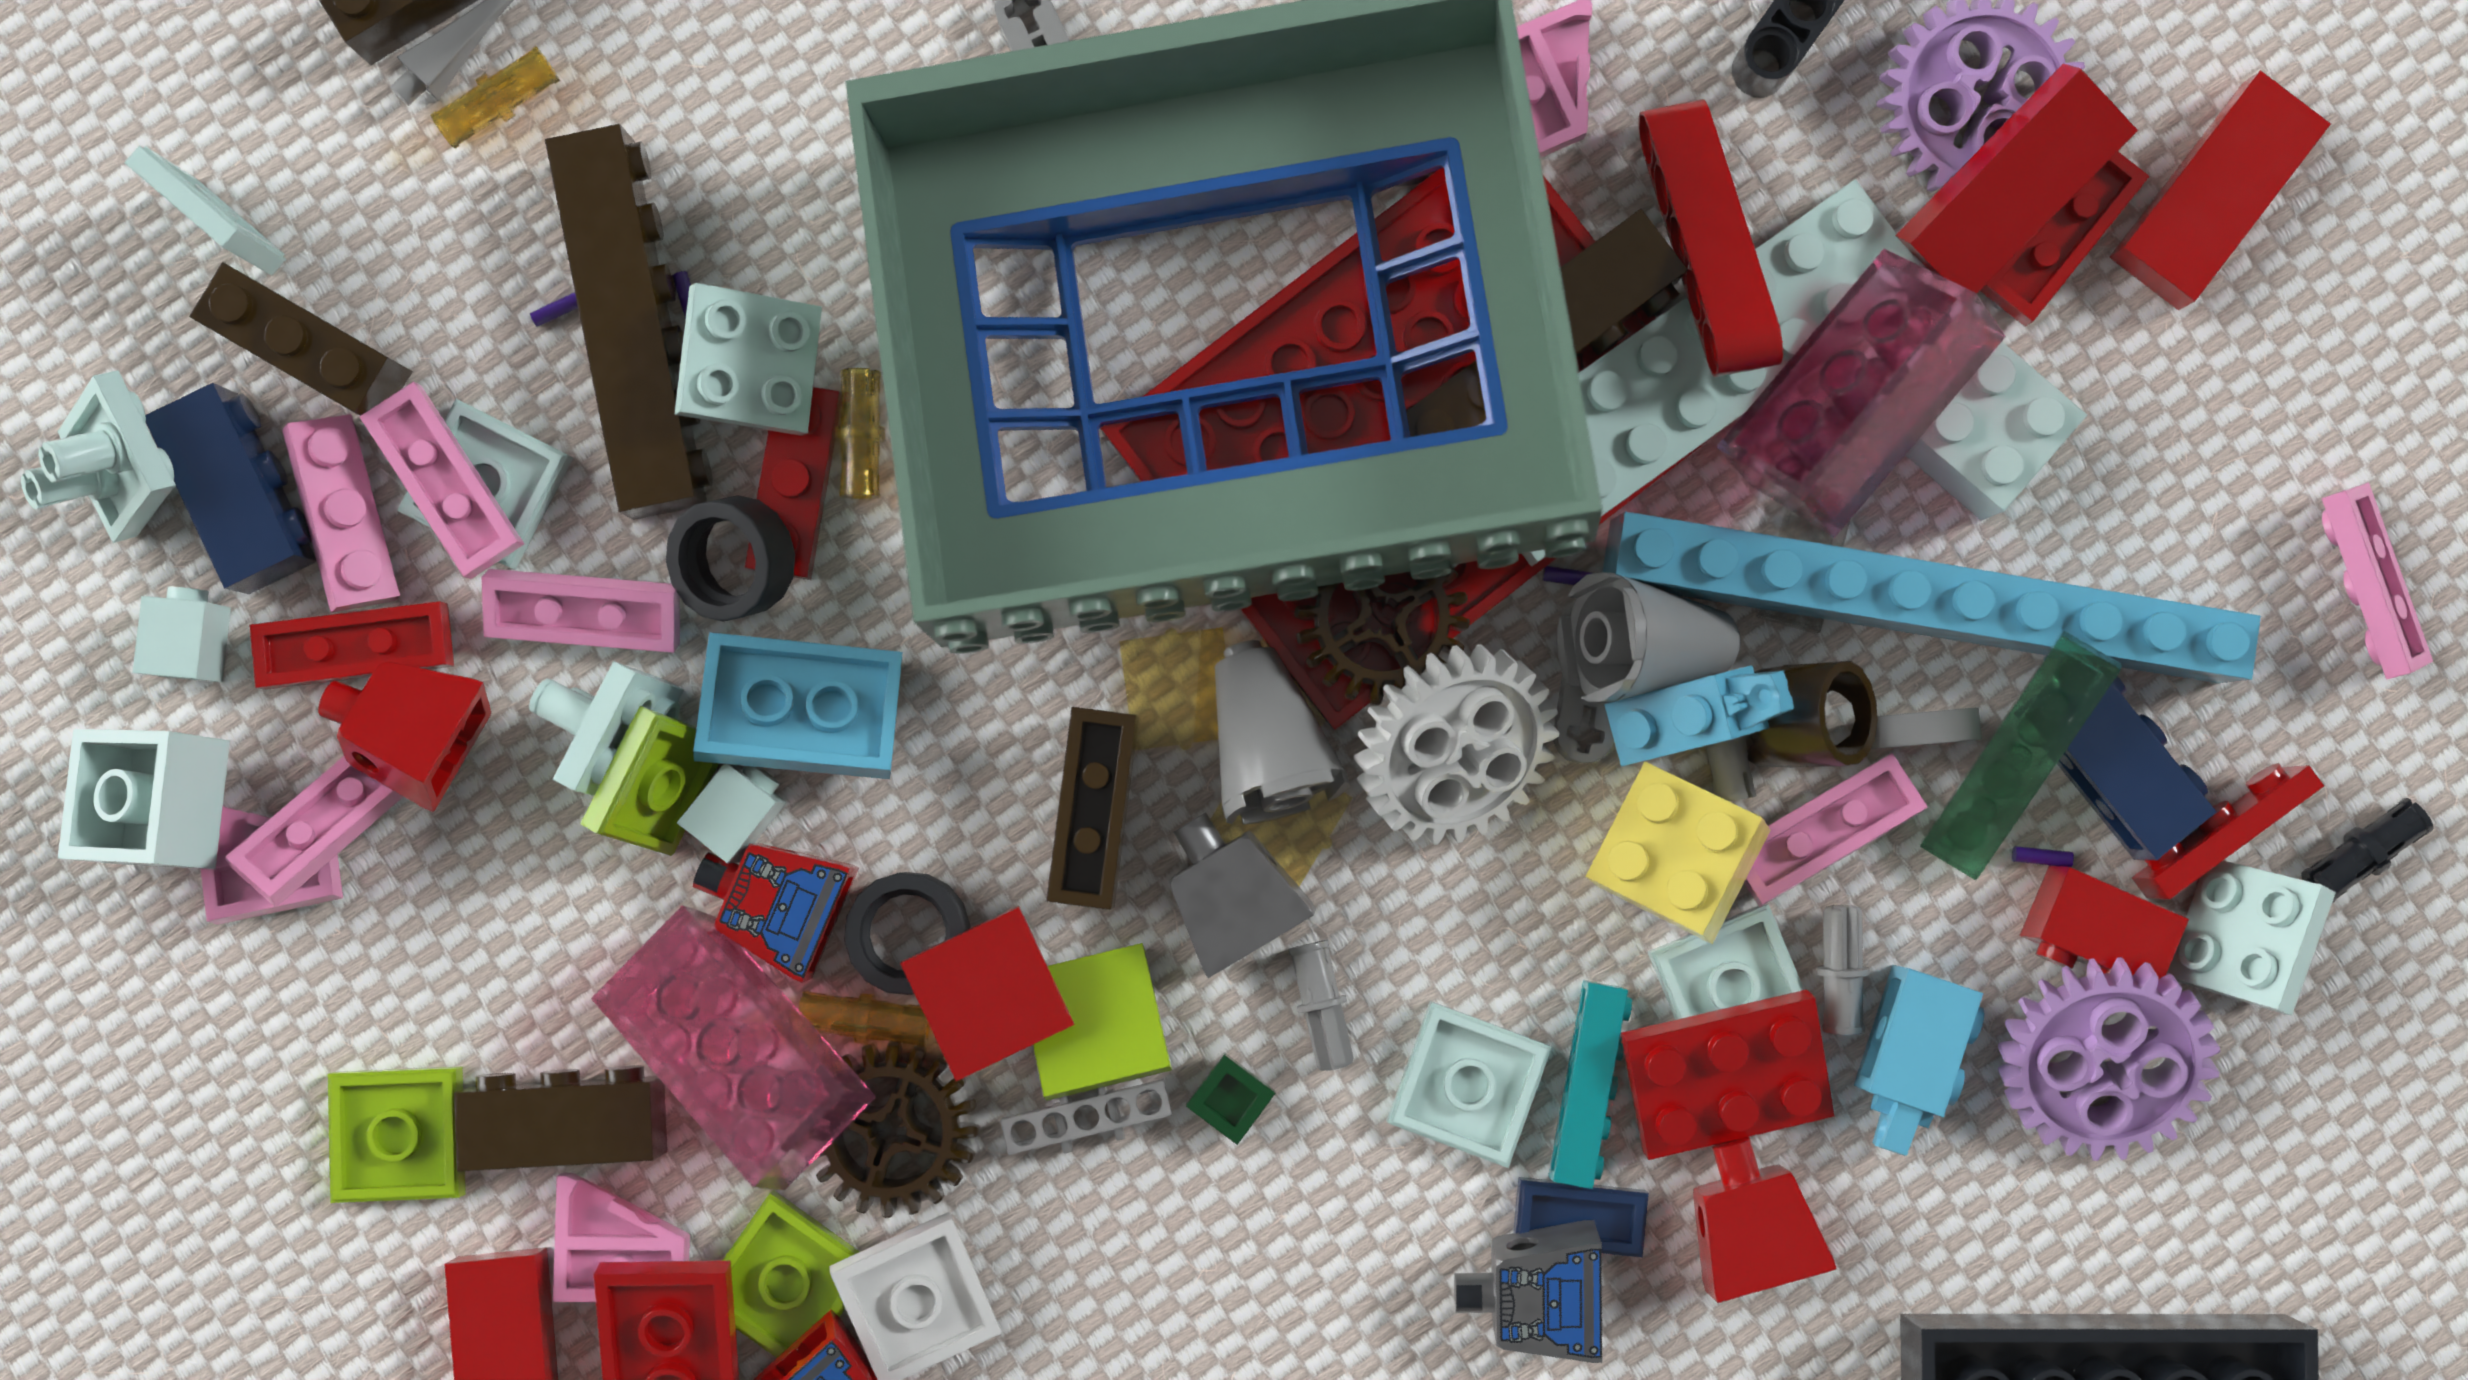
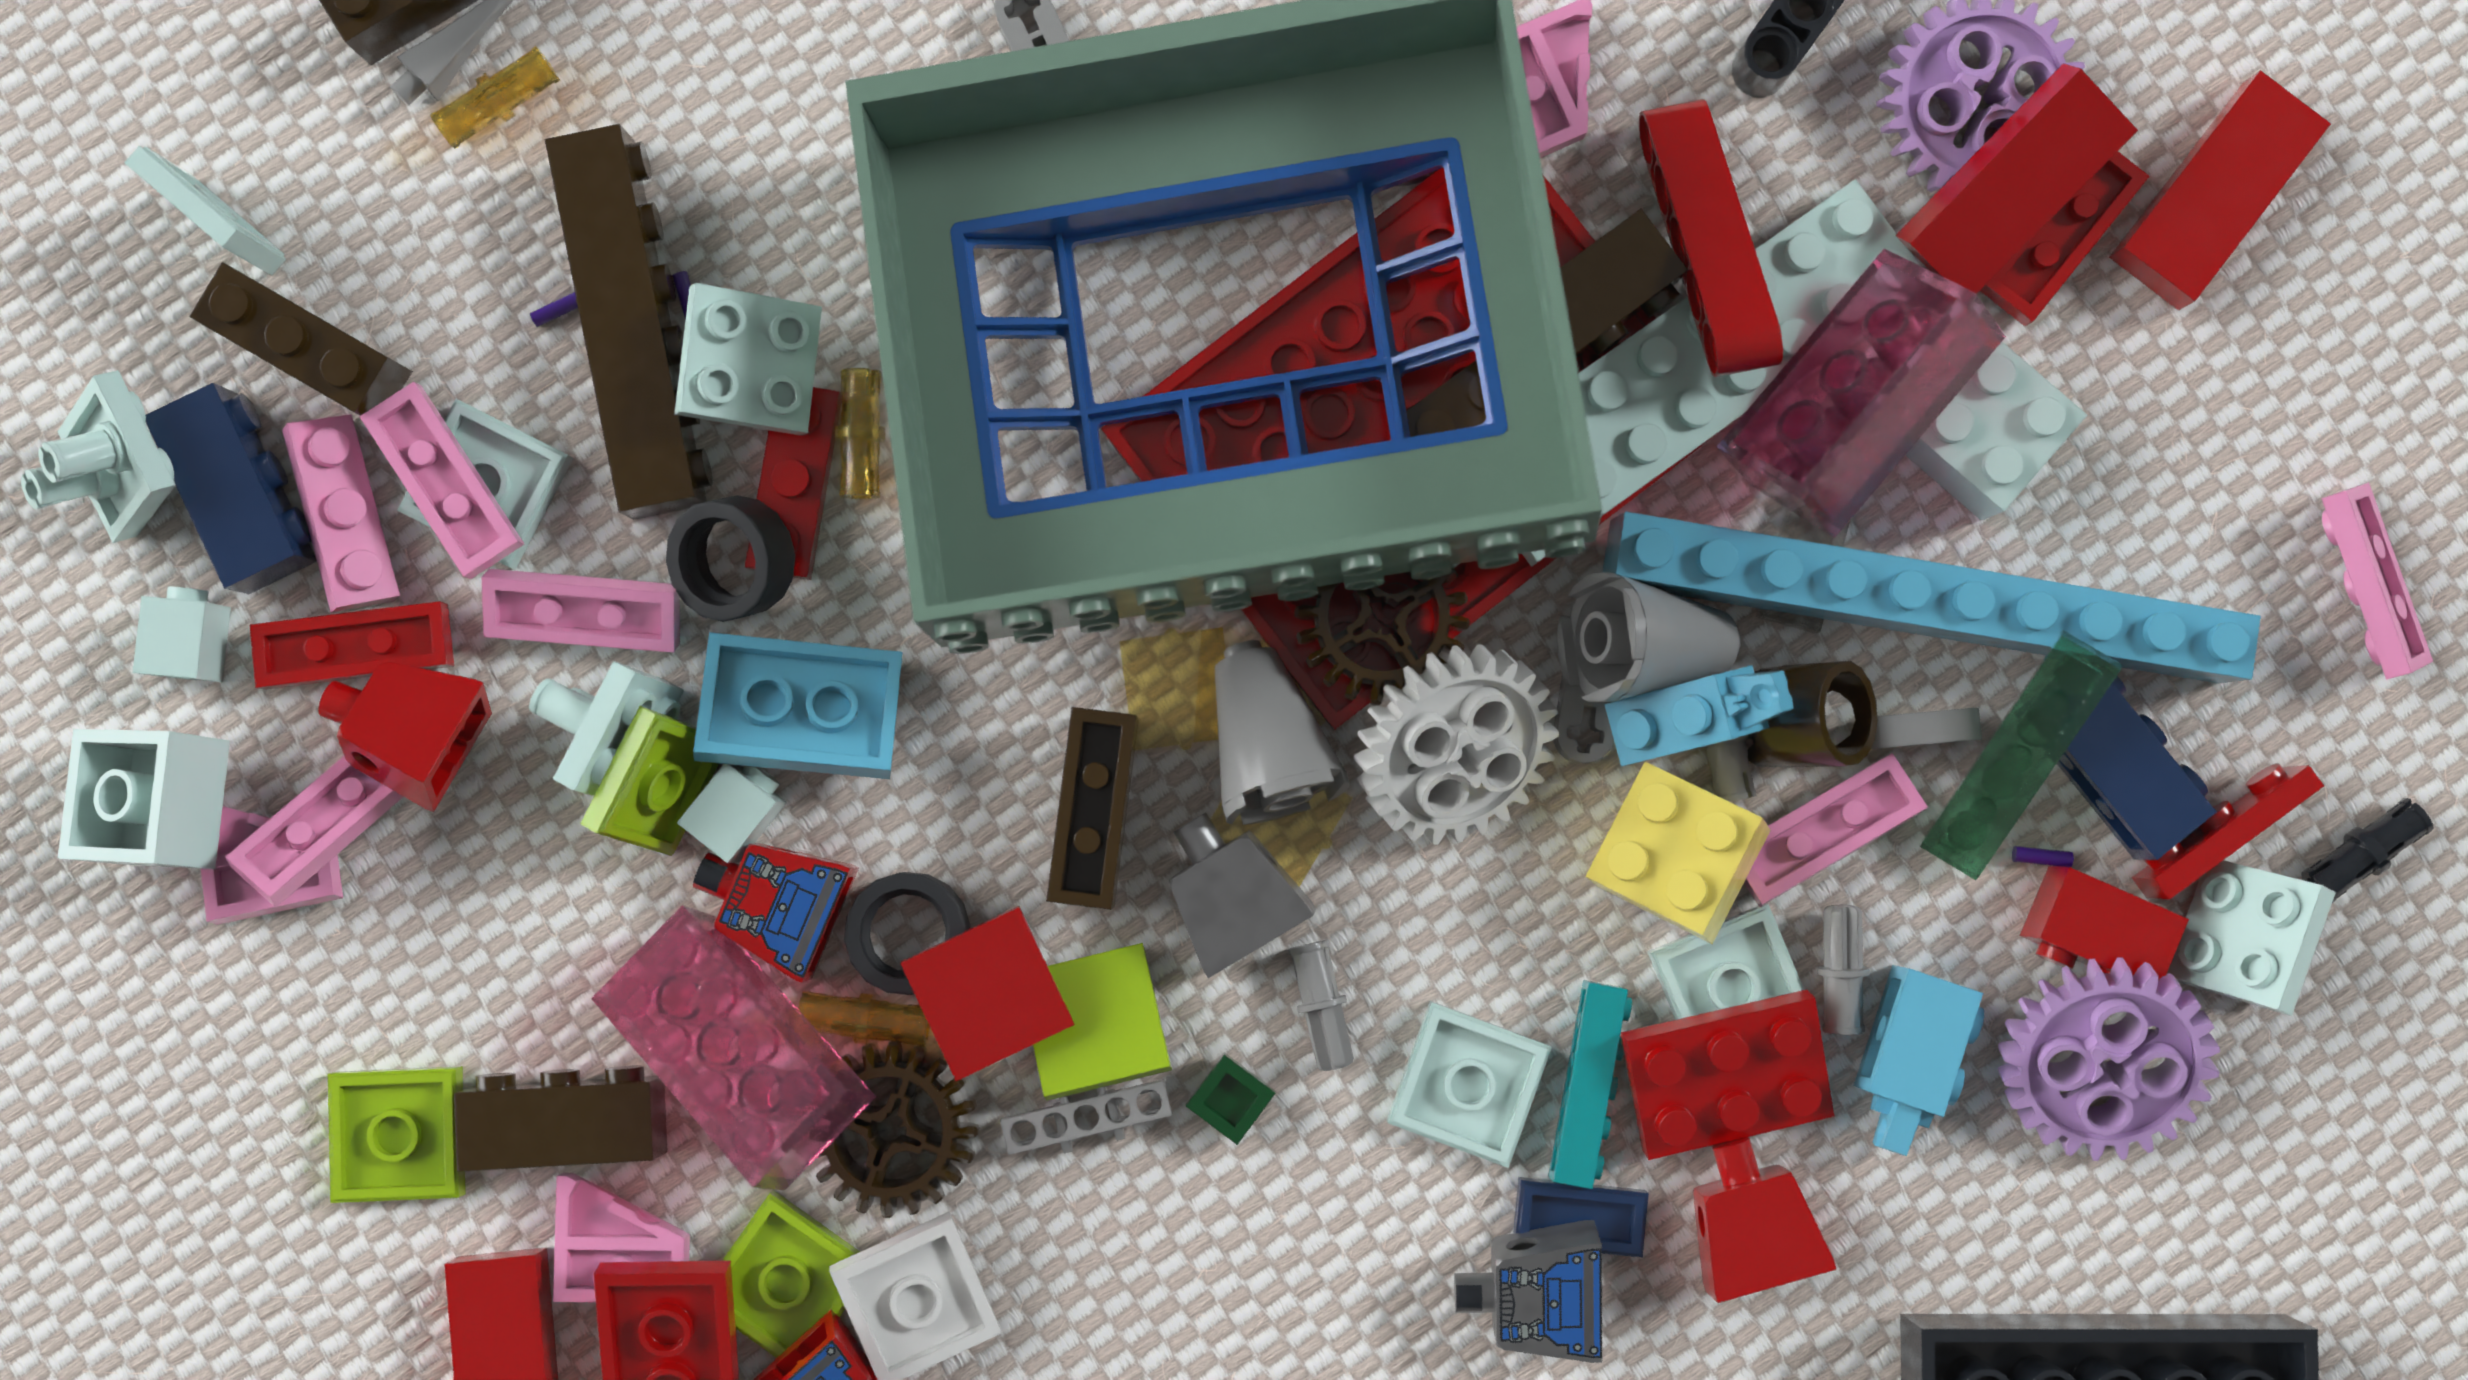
dark purple piece [1542,566,1595,585] -> none

